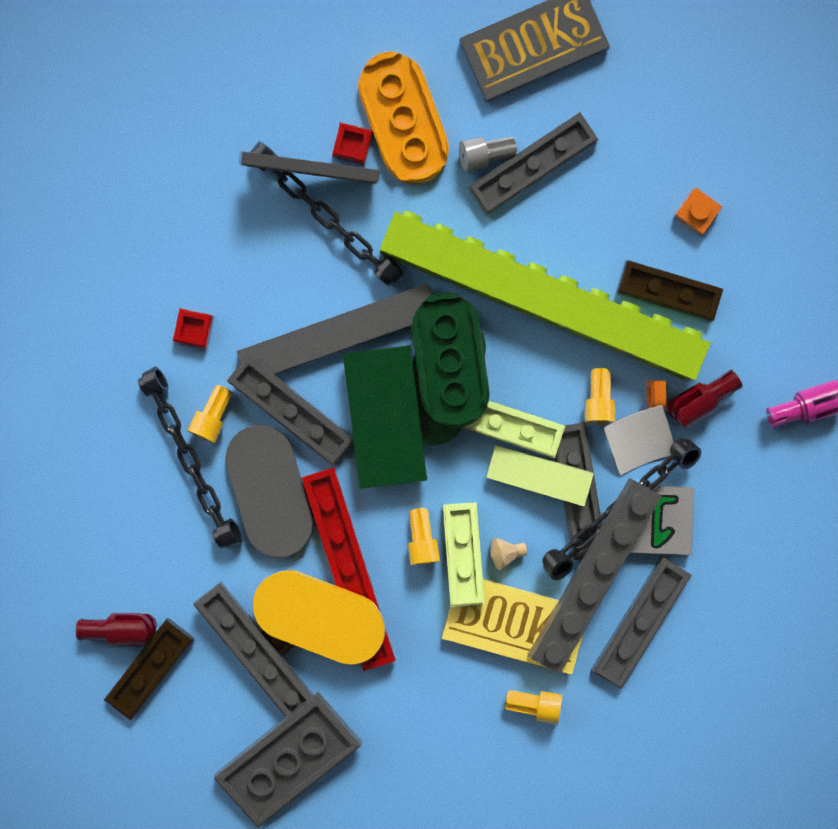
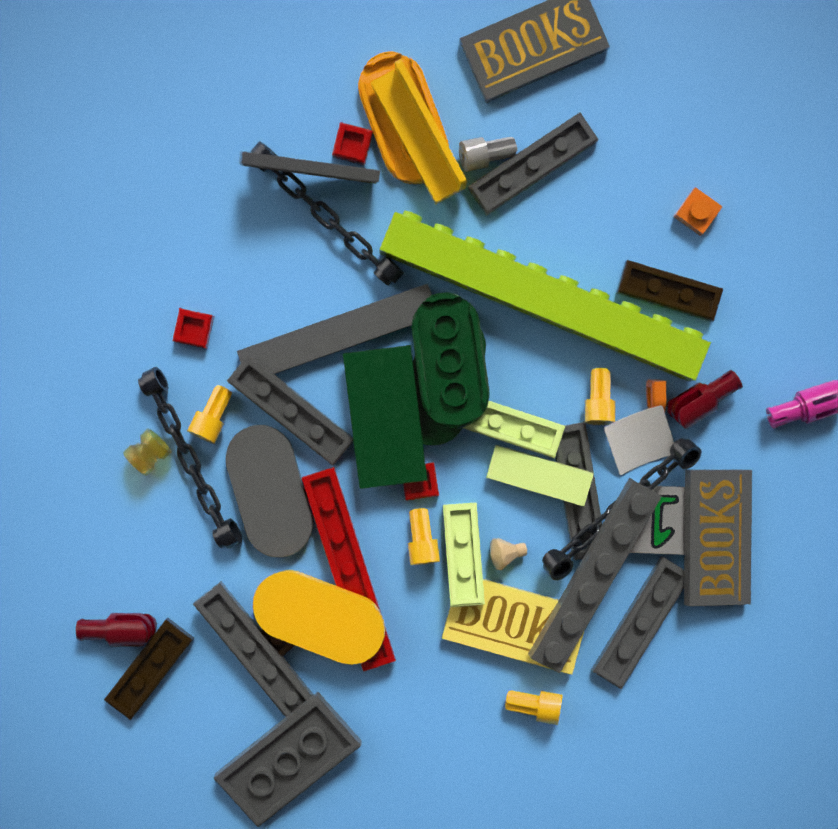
none -> clear yellow wheel [123,428,172,476]
none -> yellow panel [371,59,467,205]
none -> red tile [403,462,439,501]
none -> dark grey tile [684,469,752,606]

